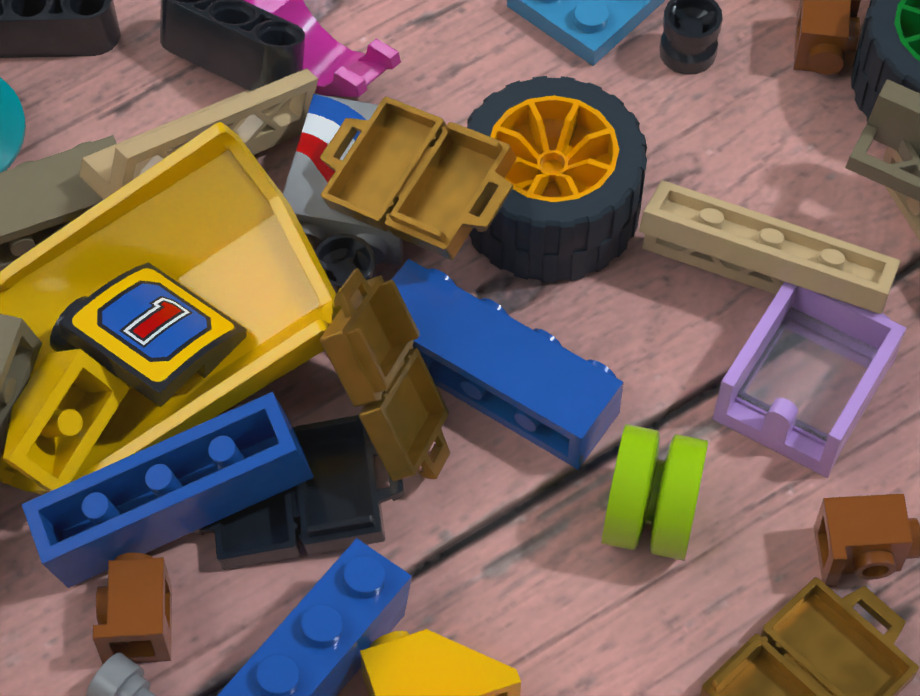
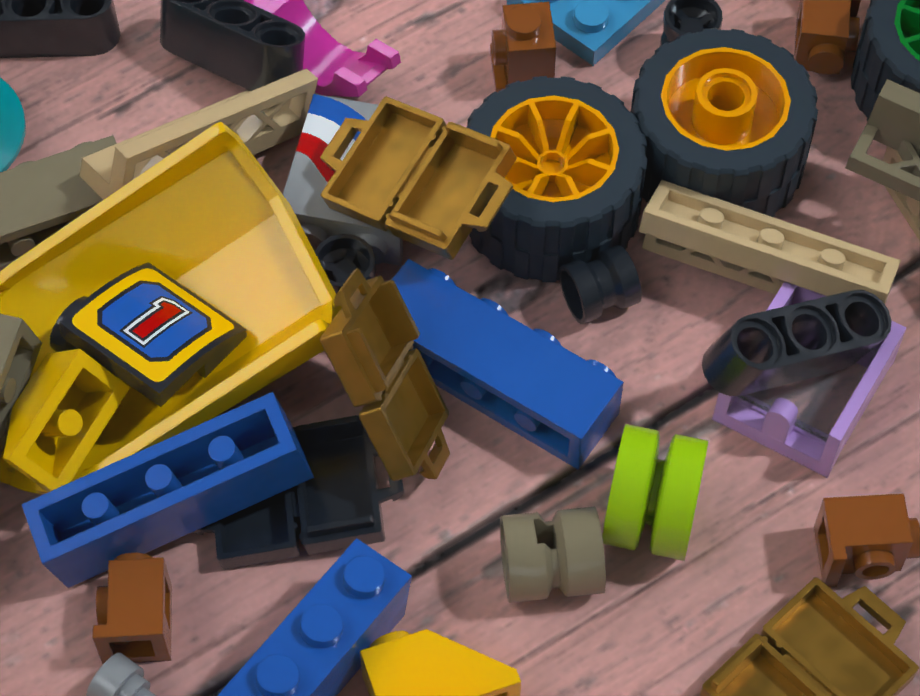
none -> dark orange brick [490,2,556,92]
none -> dark tan wheel [500,506,606,603]
none -> black wheel [559,245,642,324]
none -> black wheel [631,28,818,217]
none -> black beam [702,290,892,396]

